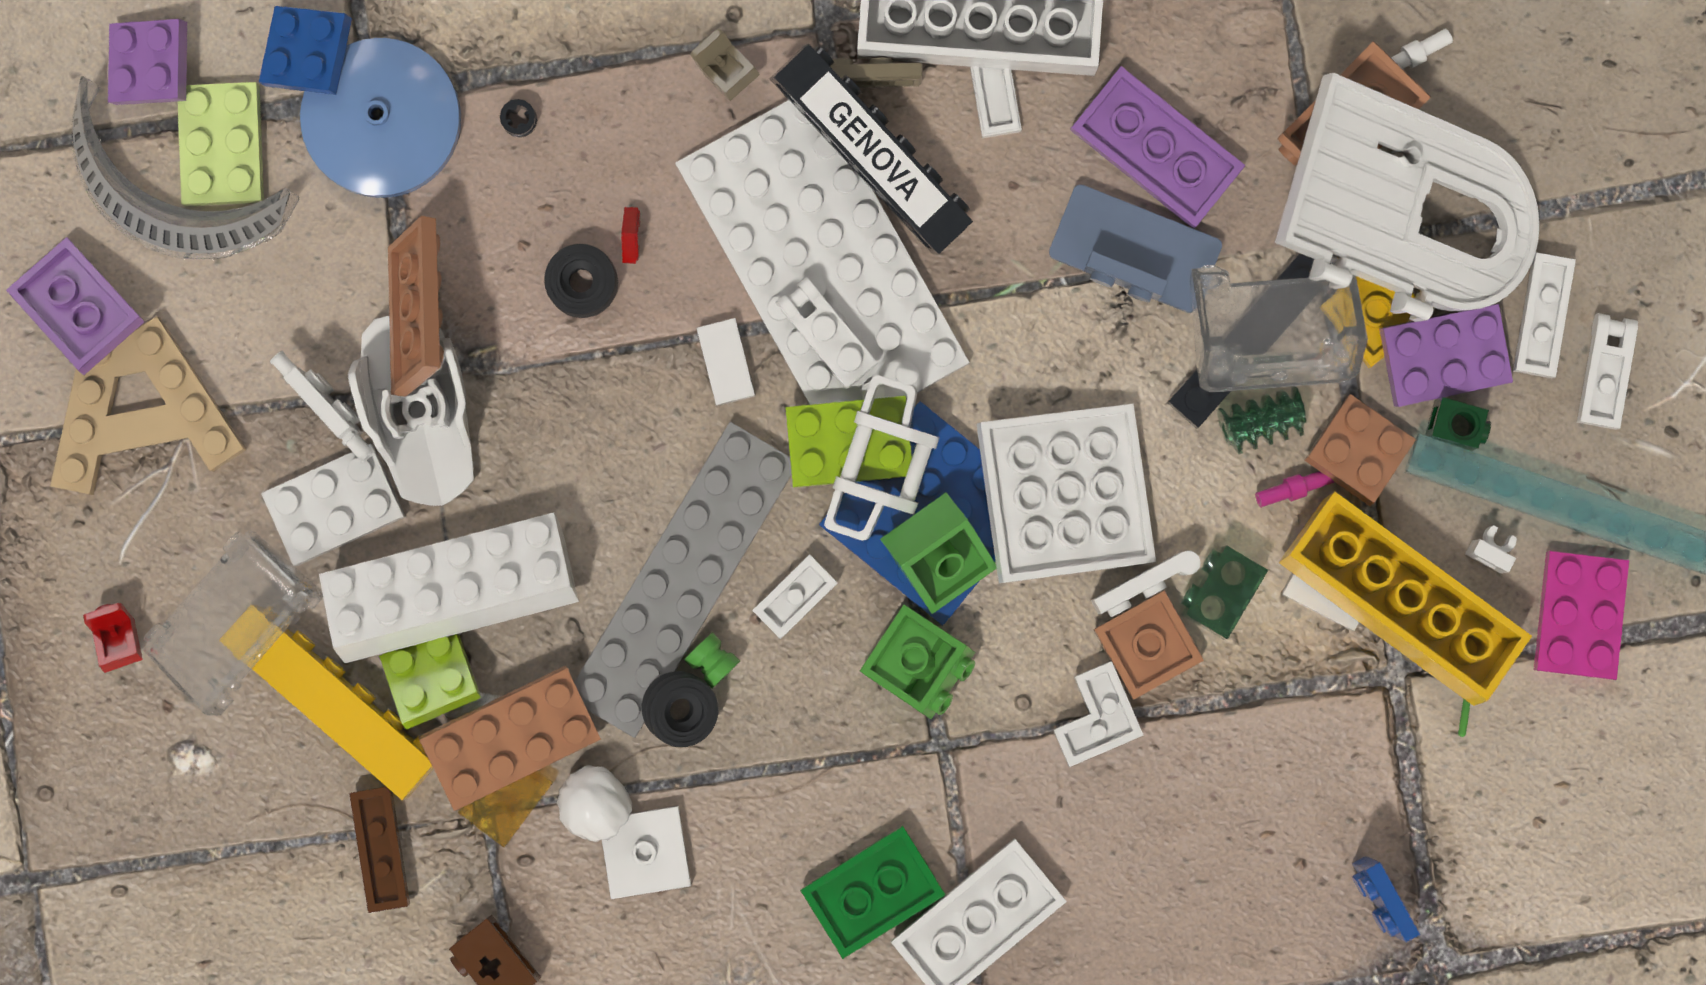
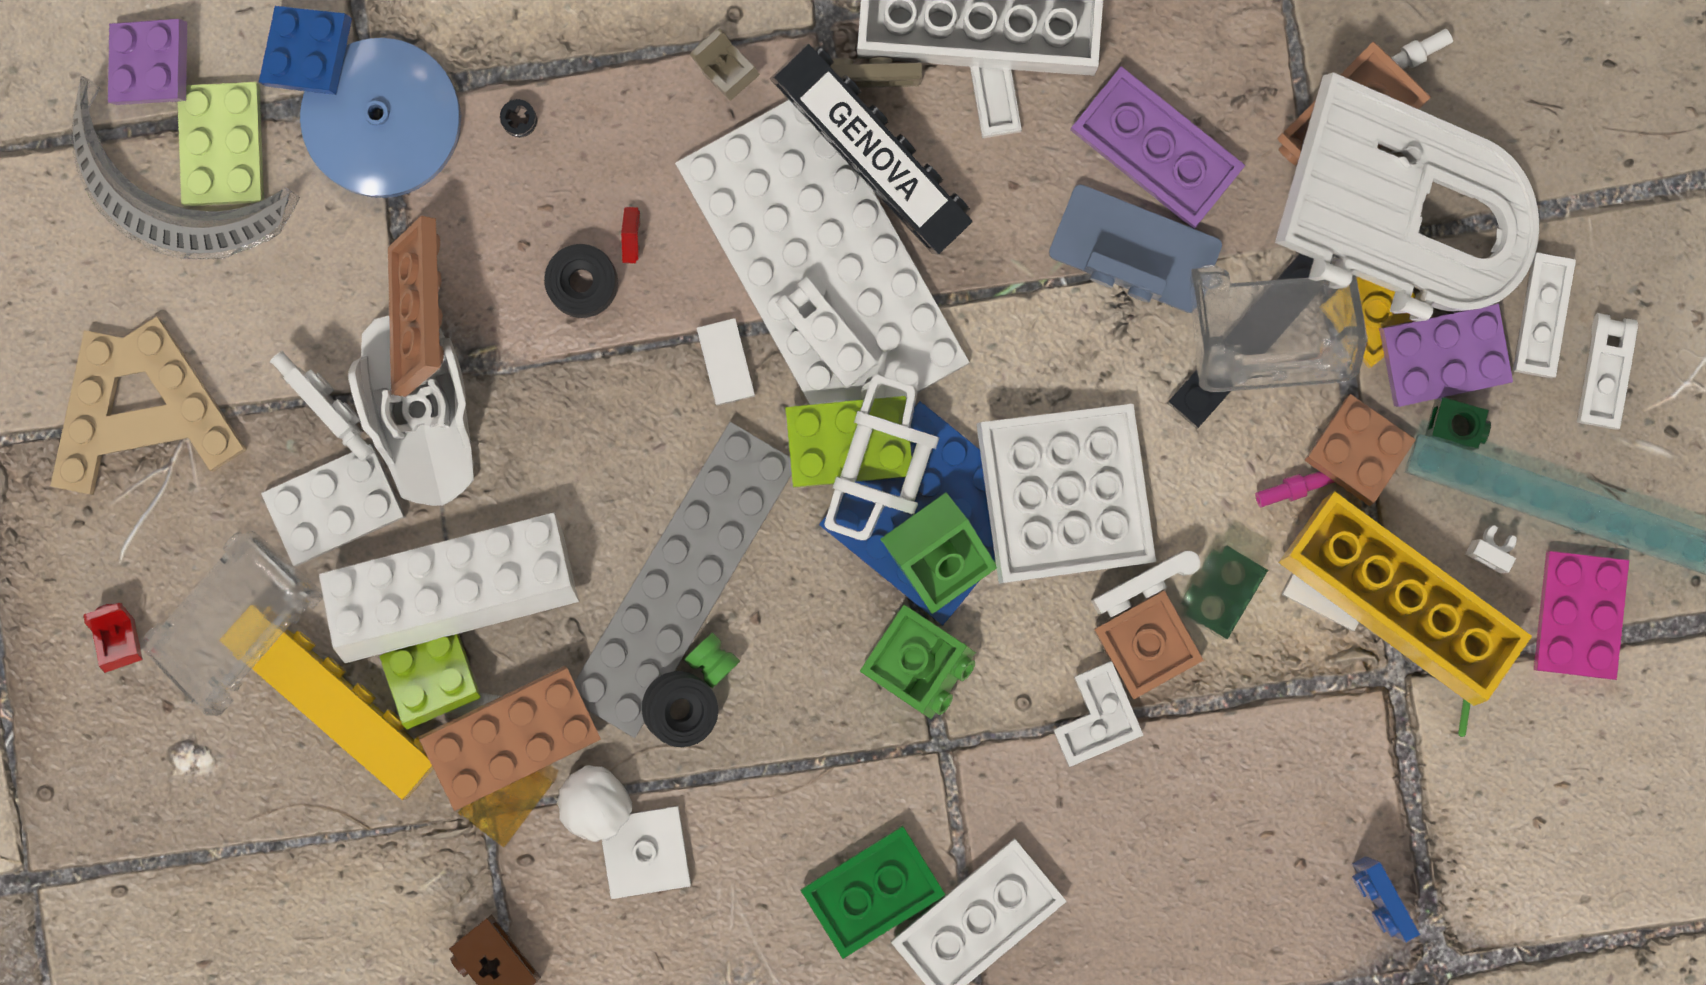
medium lavender plate [6,237,145,375] -> none
reddish brown plate [349,787,410,913] -> none
white plate [752,554,838,639] -> none
clear green piece [1217,386,1306,455] -> none

